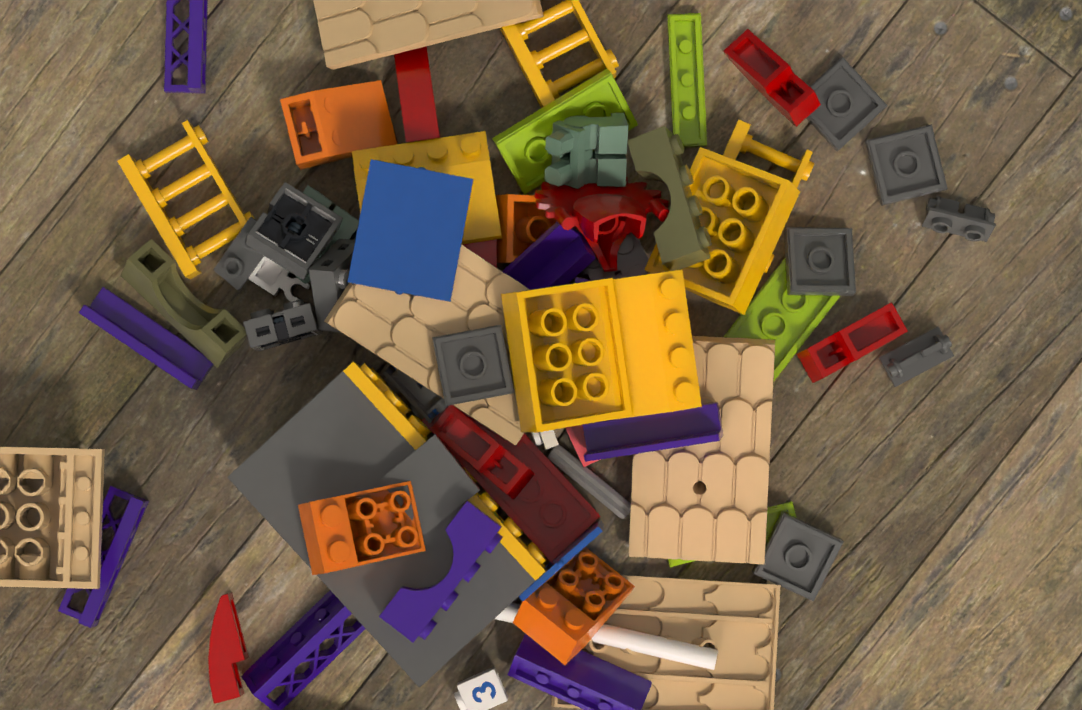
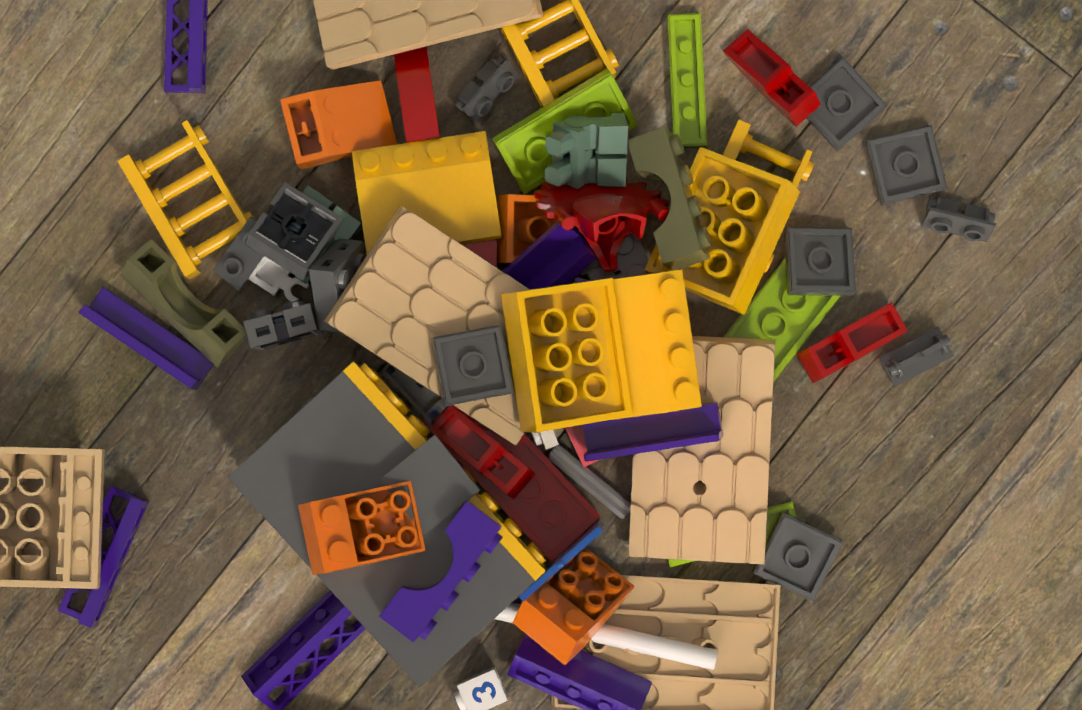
red slope [208,592,249,704] -> none
blue piece [347,159,473,302] -> none
none -> dark grey hinge [454,55,519,124]

